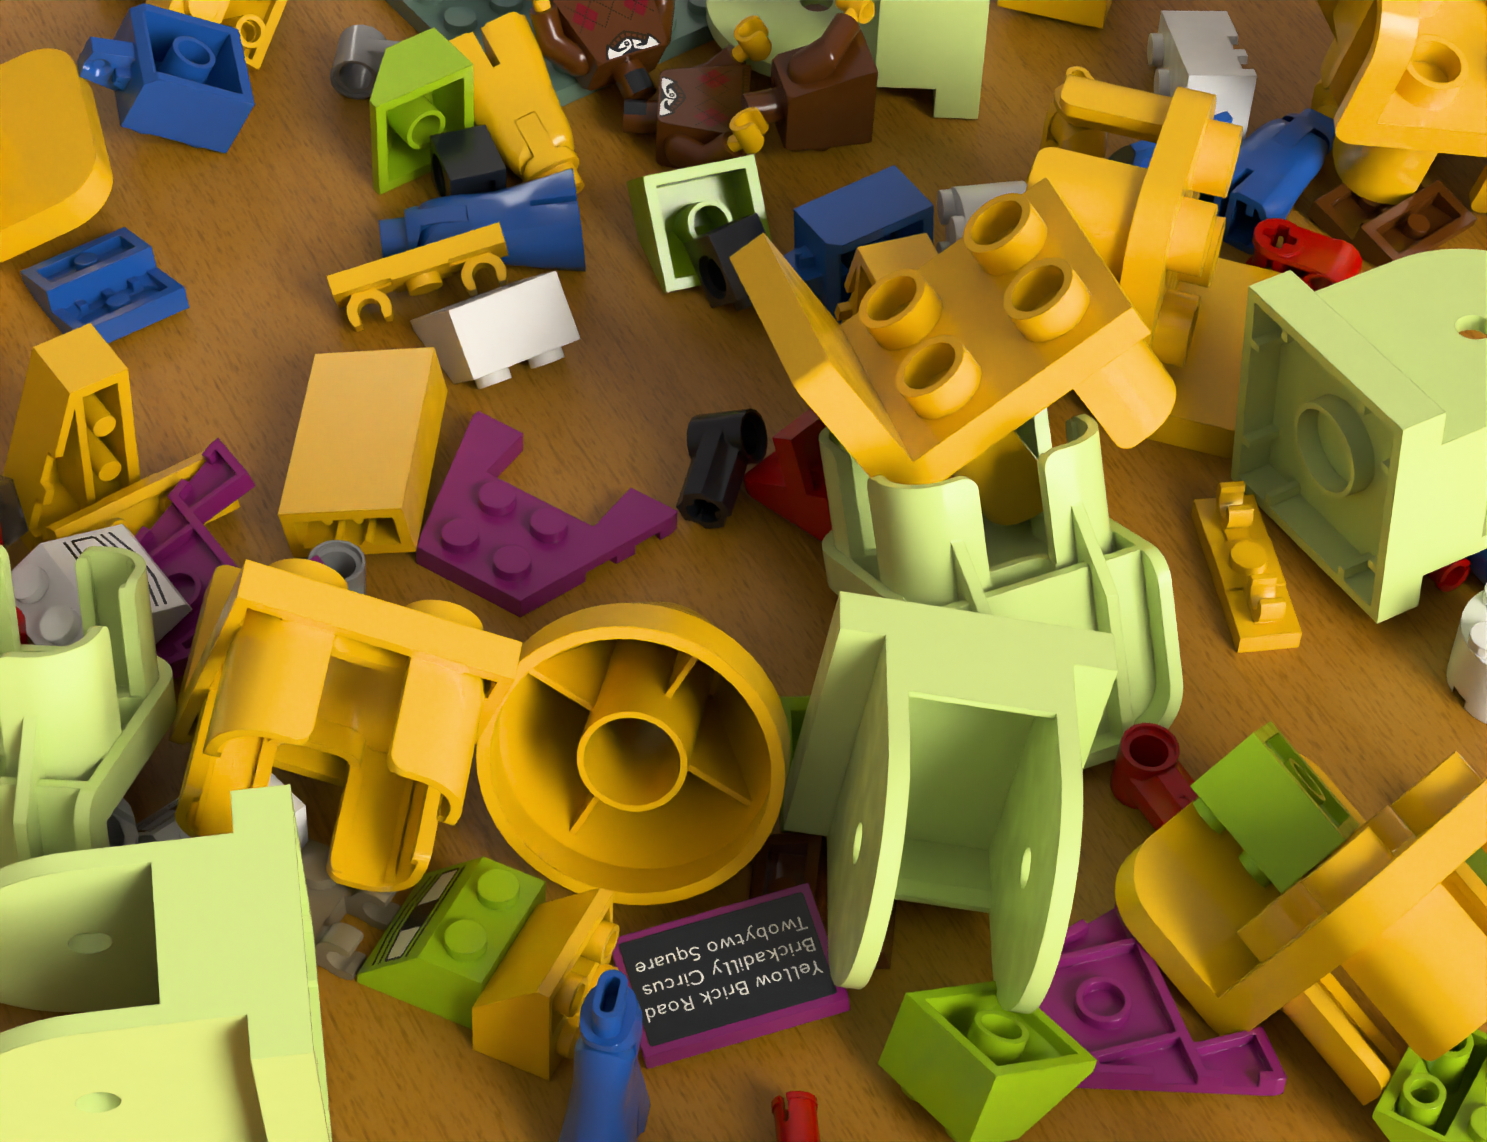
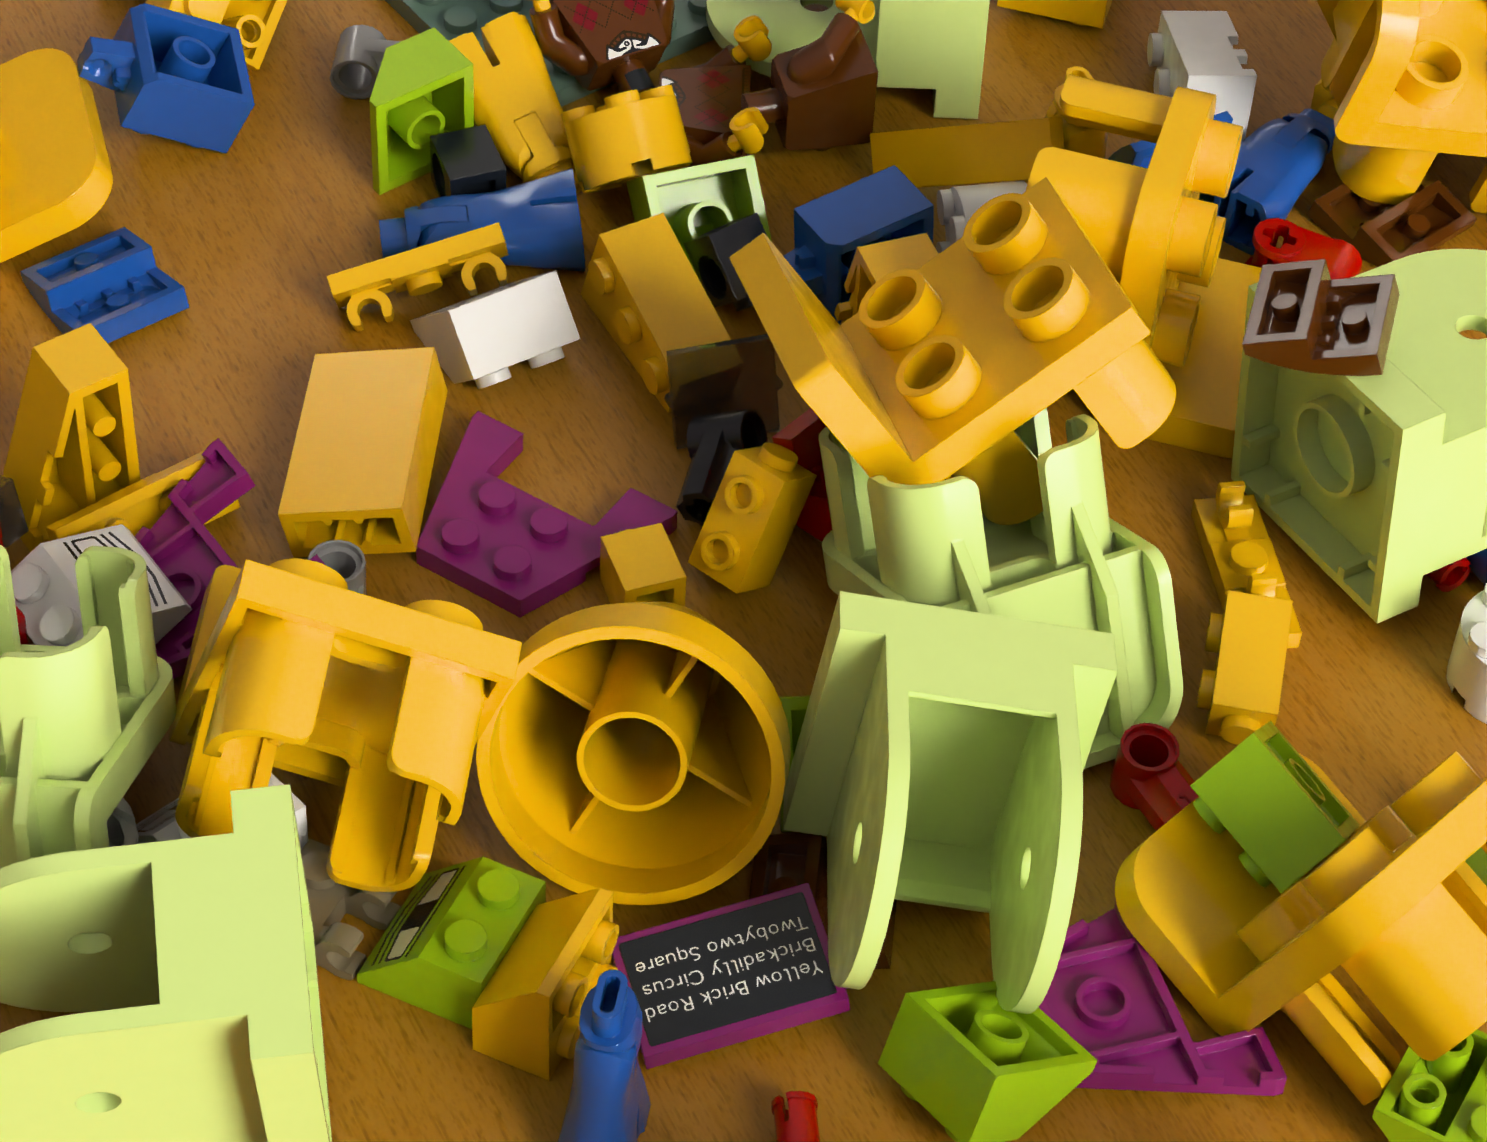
none -> yellow brick [561,85,692,194]
none -> yellow wedge [581,213,743,413]
none -> yellow brick [600,523,686,606]
none -> clear smoke piece [664,334,783,449]
none -> yellow brick [688,443,817,594]
none -> yellow tile [870,117,1065,188]
none -> yellow brick [1196,590,1293,745]
none -> reddish brown slope [1242,259,1400,376]

